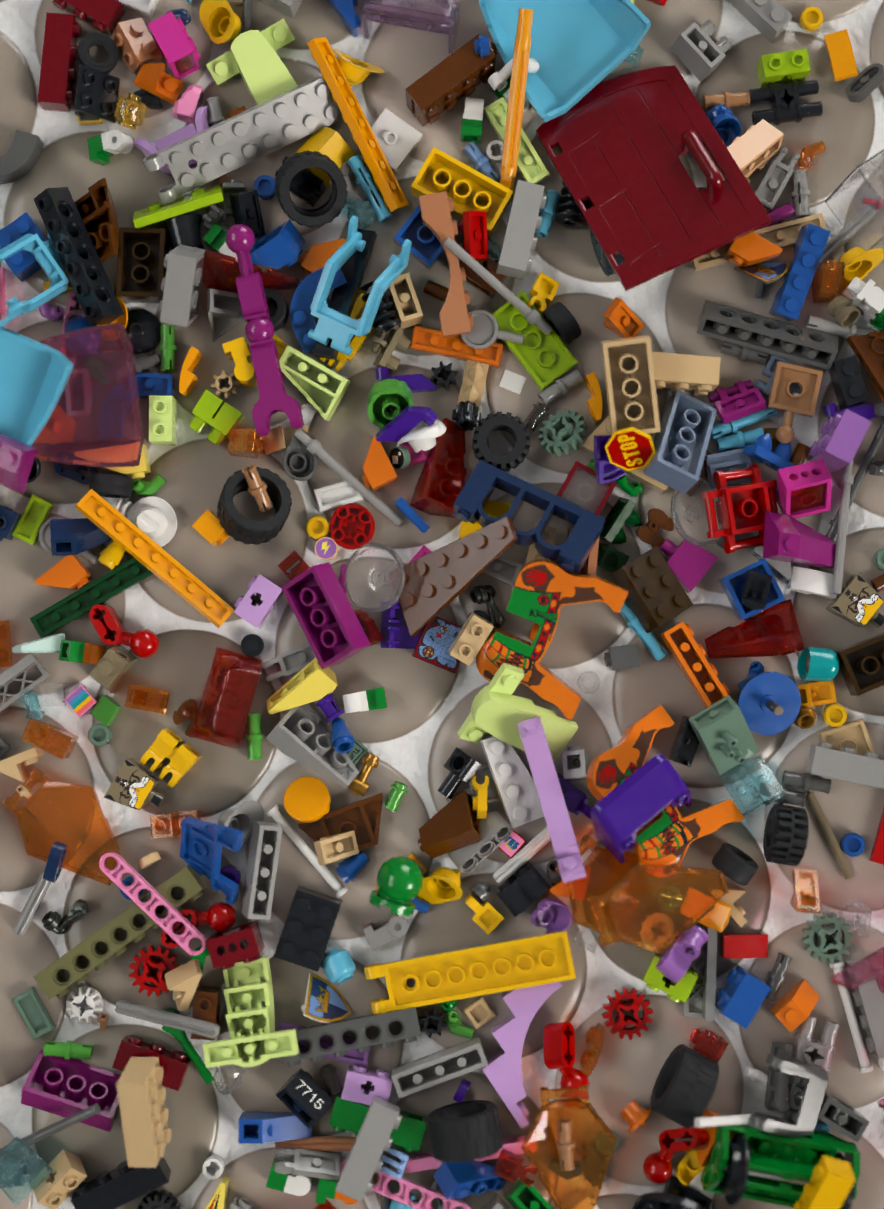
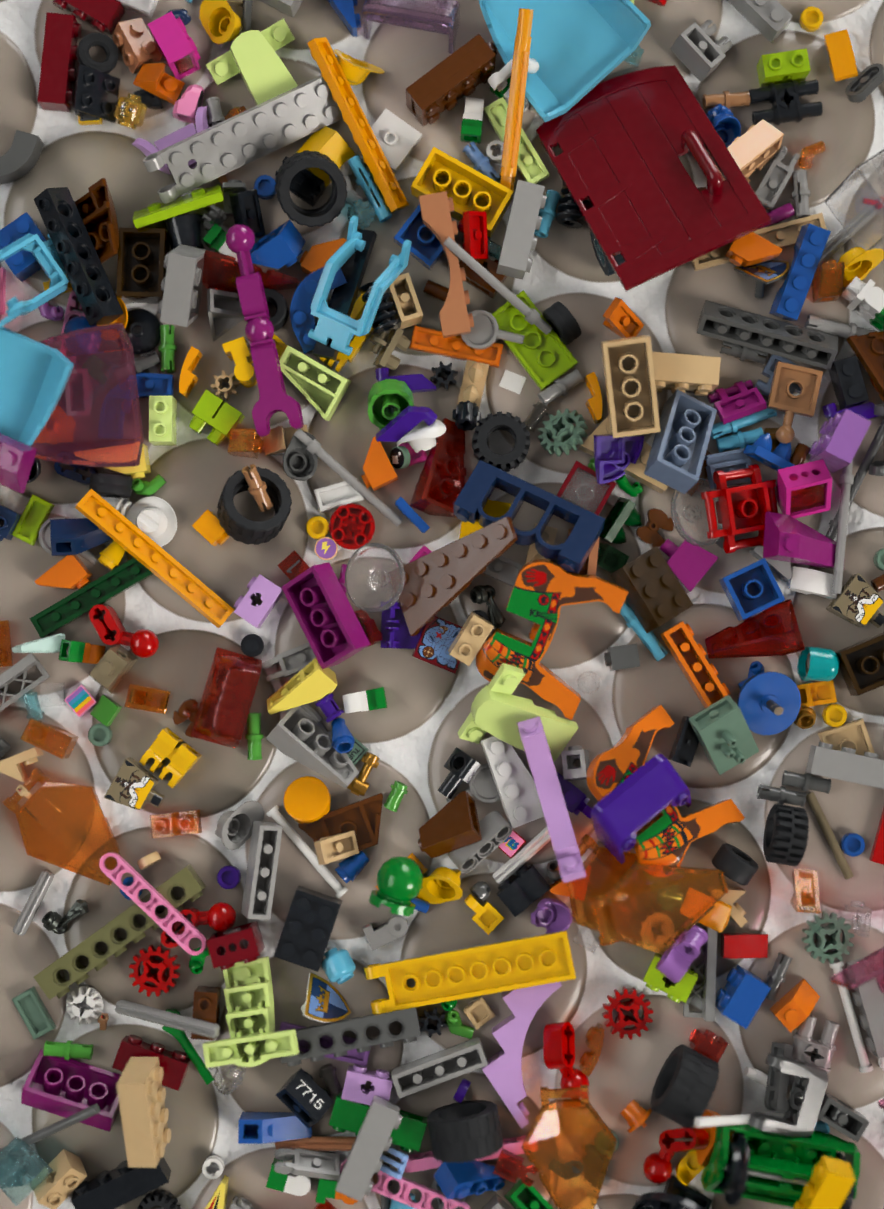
dark blue beam [43,841,68,883] -> none
leg [87,130,134,166] -> none
tan slope [165,959,202,1012] -> none
blue wing [180,817,243,905] -> none
yellow plate [471,775,489,819] -> none
blue plate [474,34,490,58] -> none
yellow plate [527,272,560,314] -> none
medium nougat pin [556,1118,575,1171] -> none
piece [605,427,656,471] -> none
clear light blue slope [718,755,786,816] -> none
black bracket [741,570,772,610] -> none
dark tan wheel [827,295,860,328] -> none

